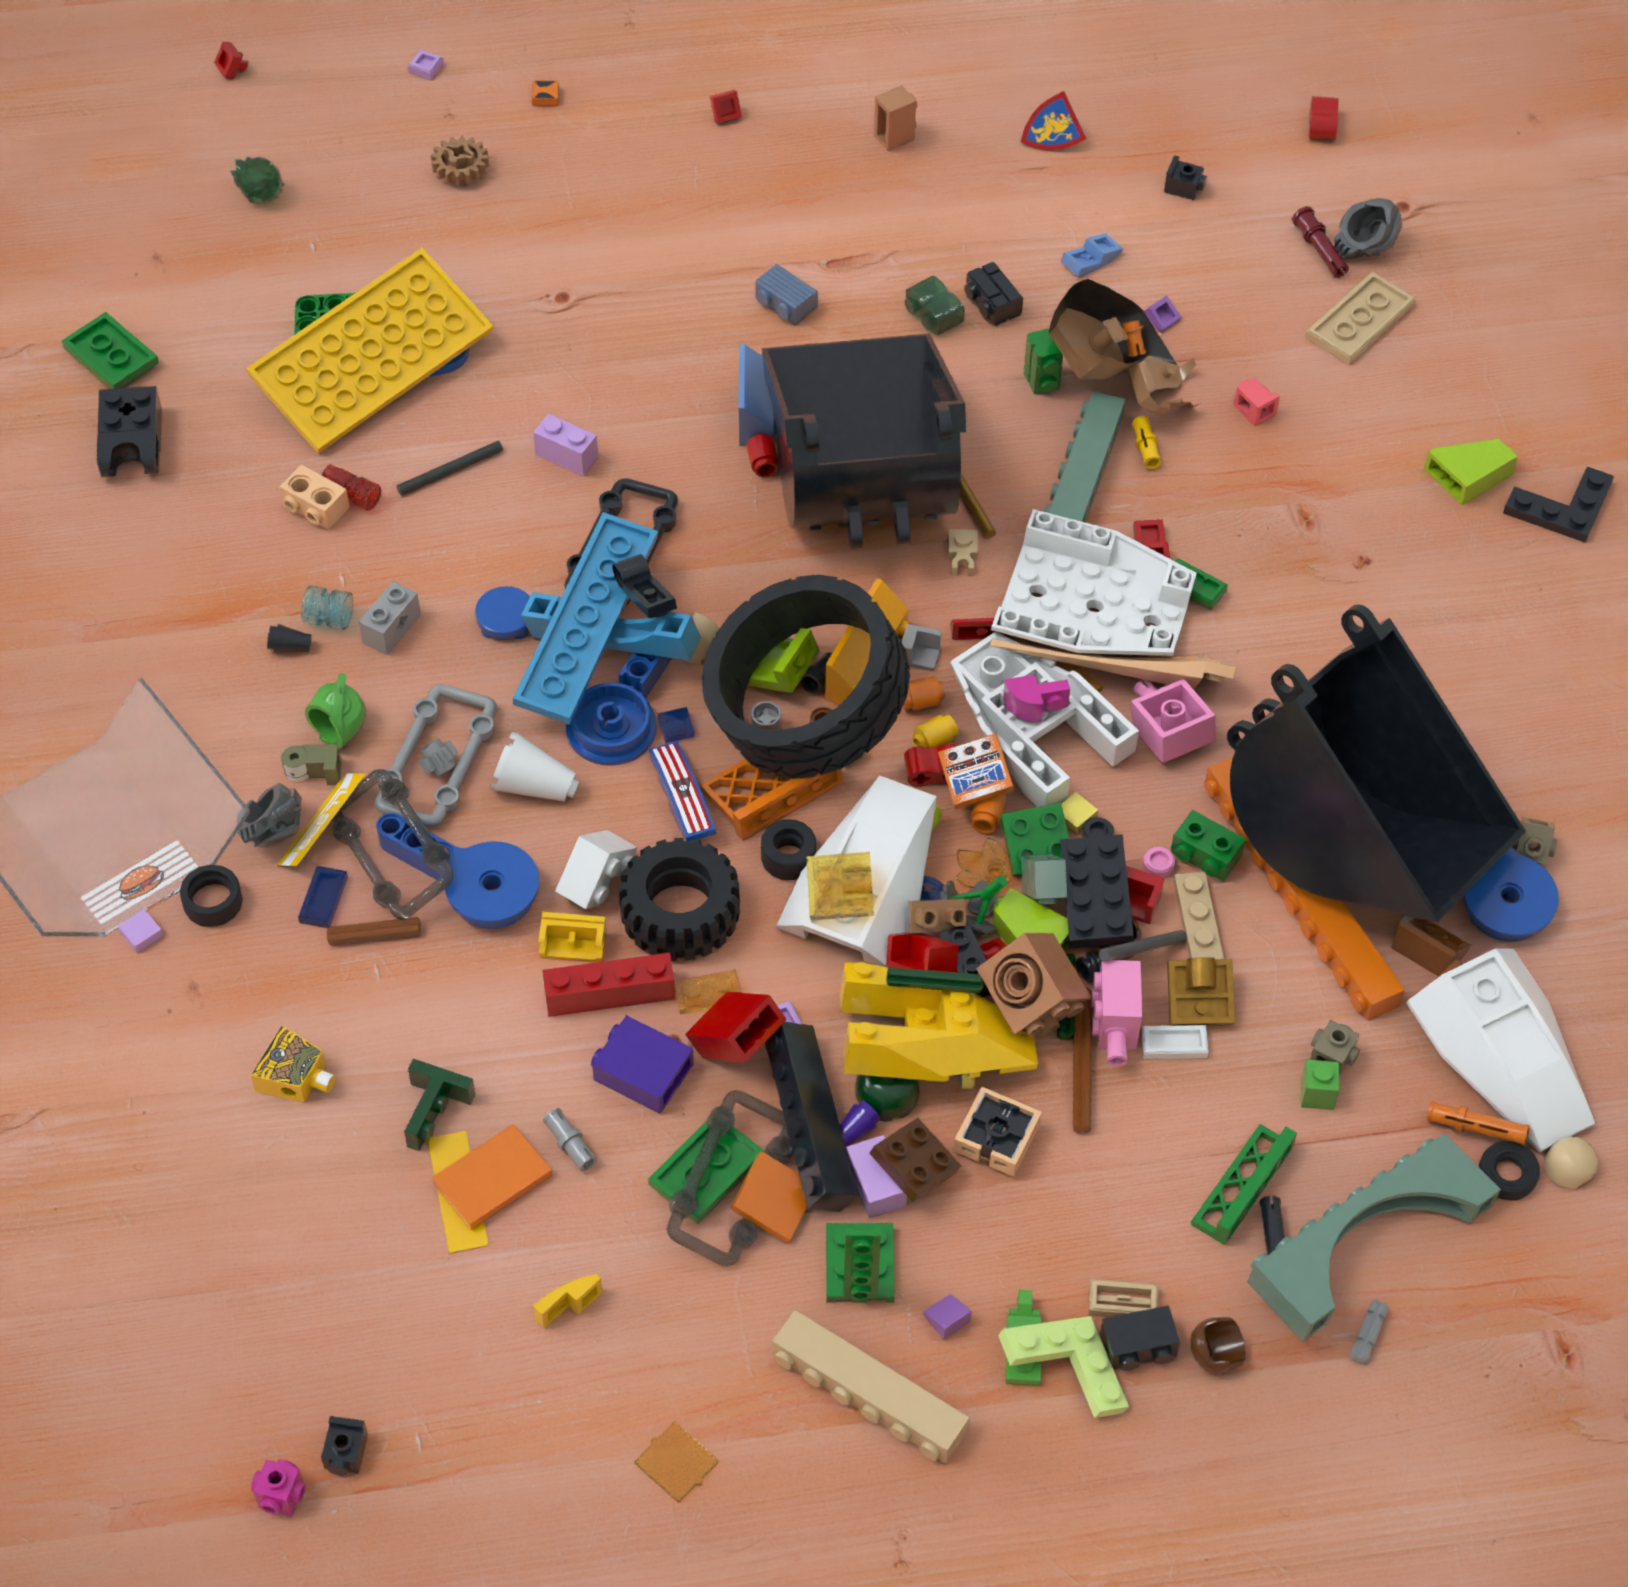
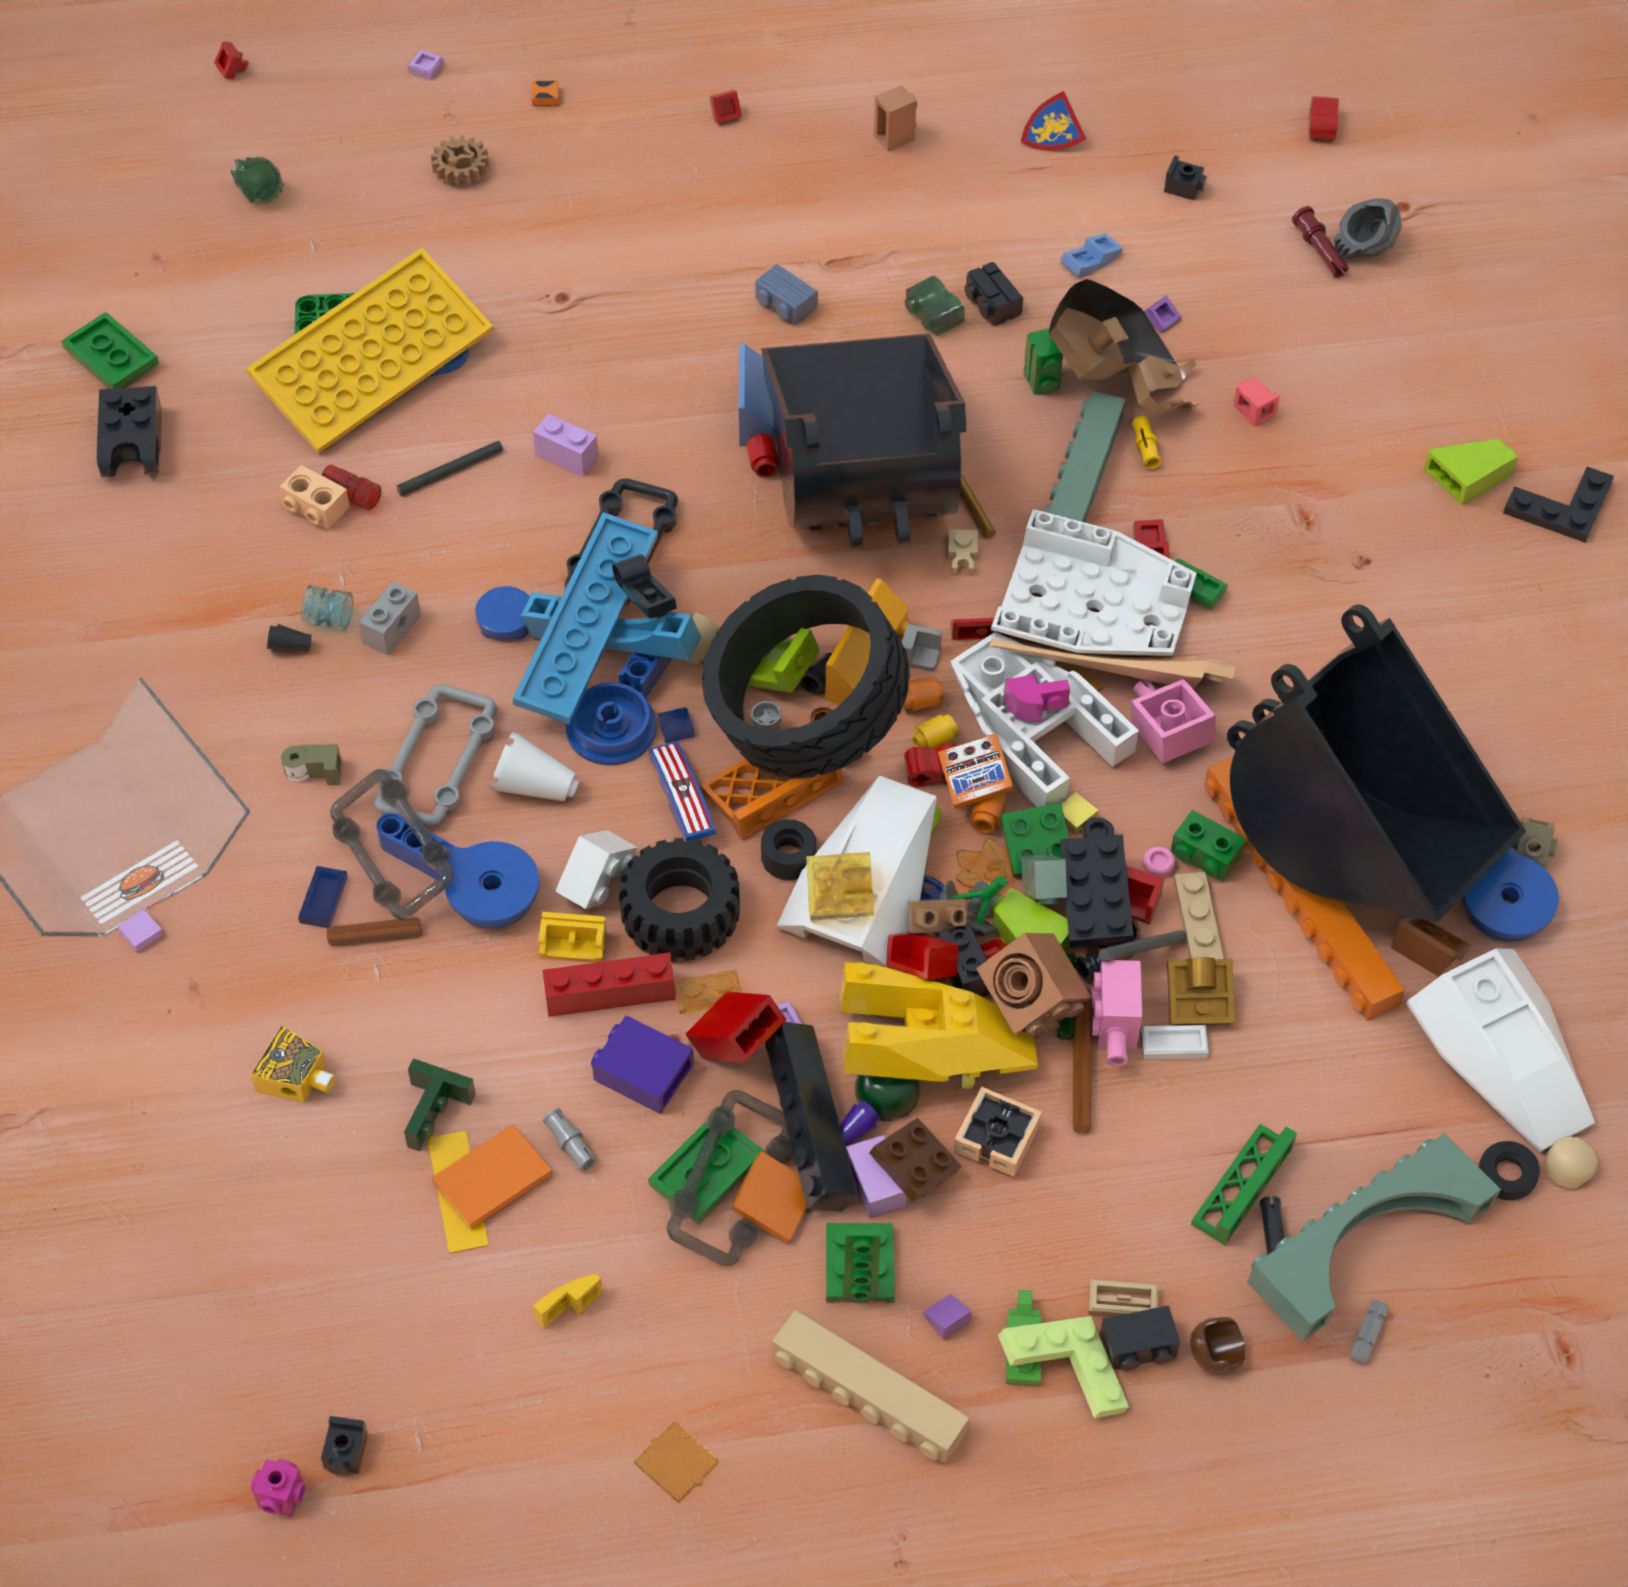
black tyre [179,864,243,927] -> none
dark grey helmet [237,783,302,847] -> none
yellow sticker [277,773,365,866] -> none
bright green helmet [305,673,366,749] -> none
light grey gear [418,738,458,776] -> none
dark green axle [886,967,983,993] -> none
orange pin [1122,320,1146,357] -> none
bright green brick [1301,1060,1339,1110] -> none
tan tile [1305,272,1416,365] -> none
dark tan brick [1310,1020,1361,1076] -> none
orange pin [1427,1101,1530,1146] -> none

